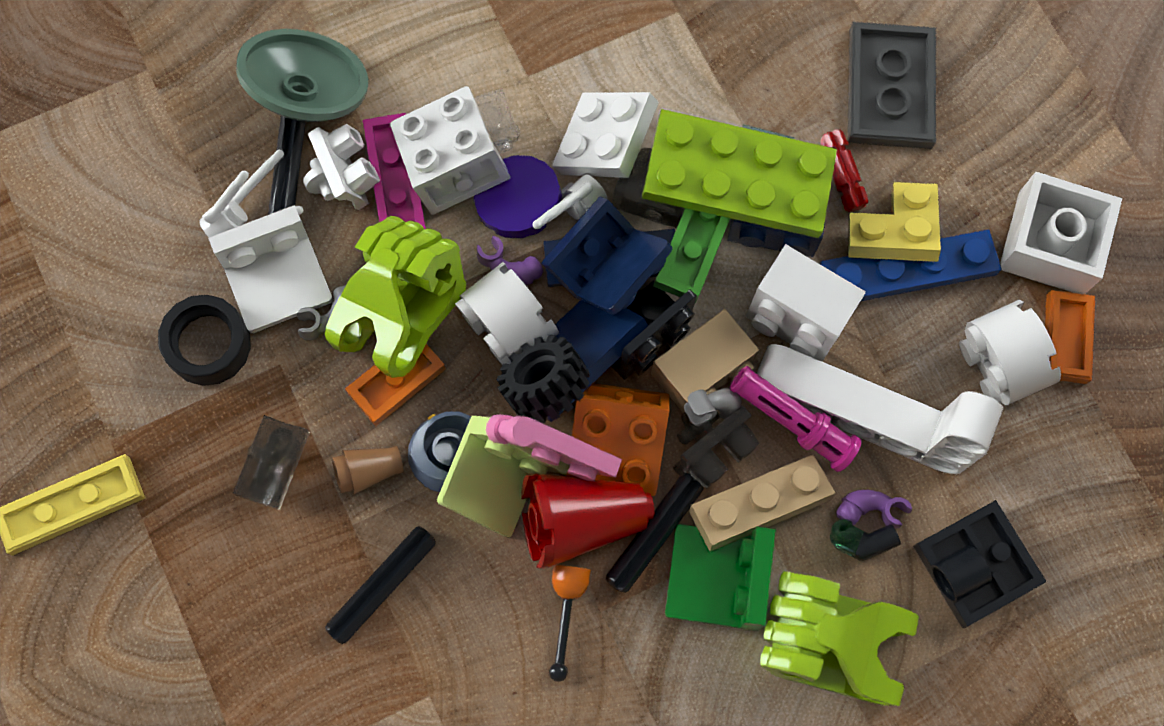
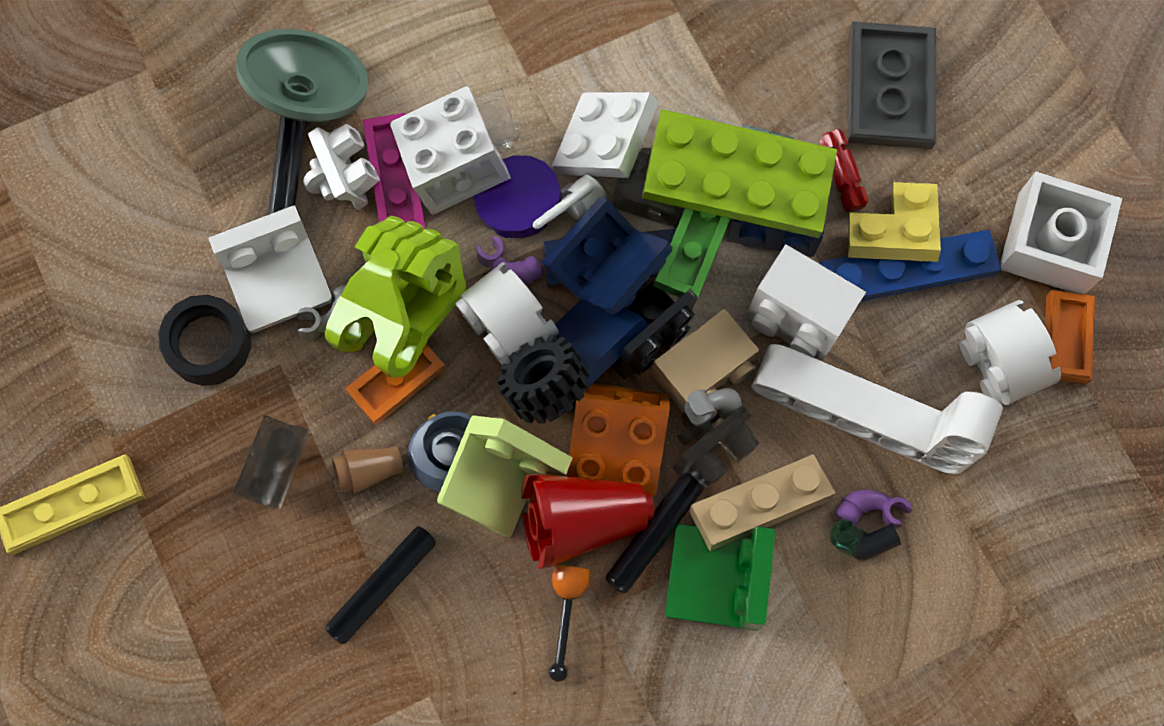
white plant [199,149,303,237] -> none
bright pink plate [486,414,622,481] -> none
dark pink pin [730,366,862,472] -> none
lime piece [760,571,919,706] -> none
black plate [913,500,1047,629] -> none

